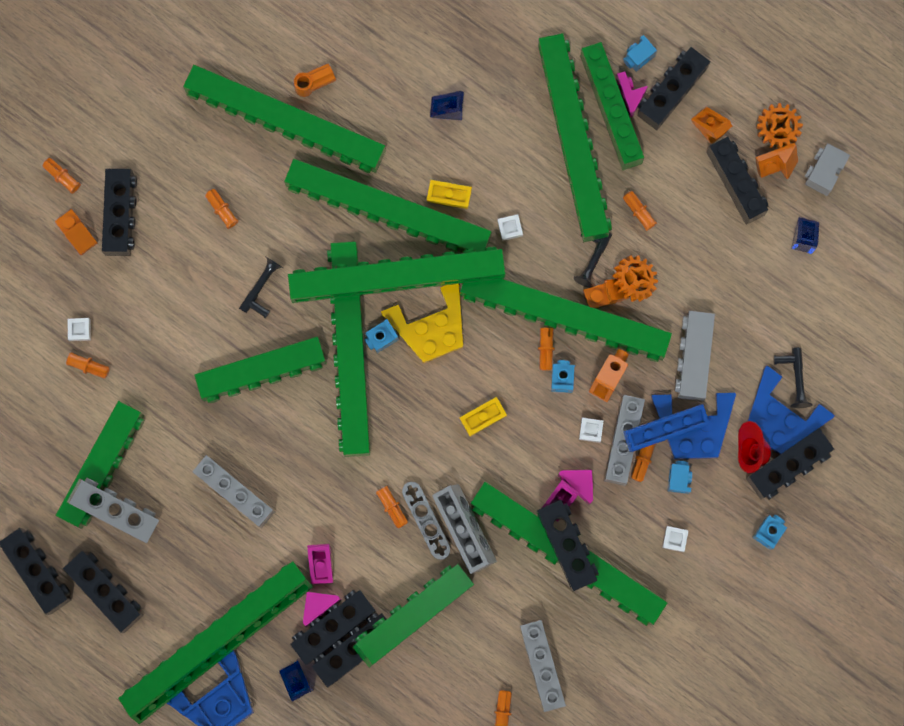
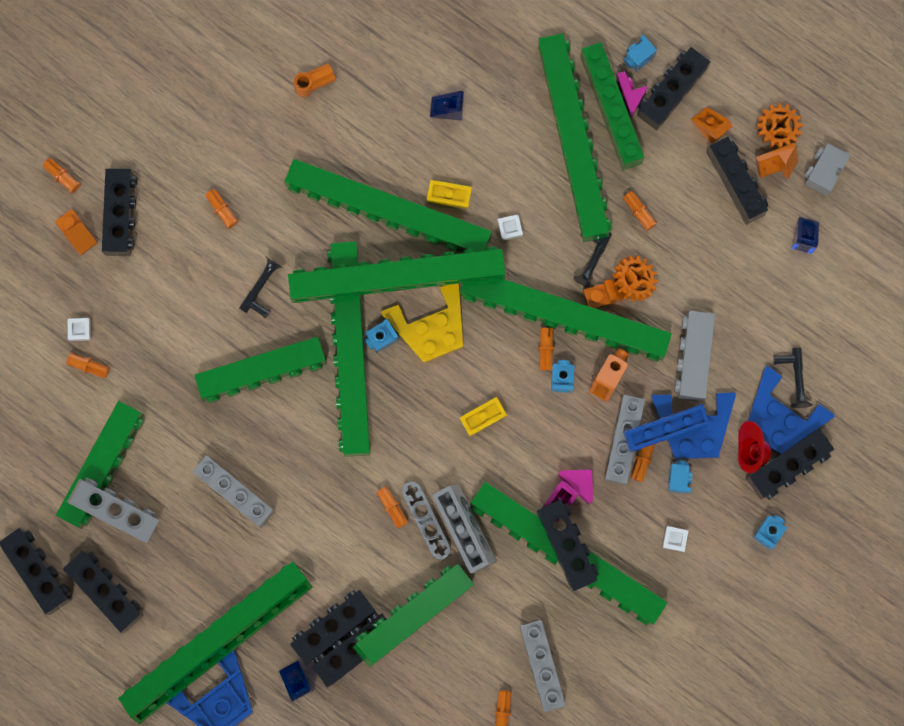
green brick [183,64,386,173] -> none
dark pink slope [303,592,341,627] -> none
dark pink slope [307,544,333,584] -> none
white plate [579,418,603,443] -> none

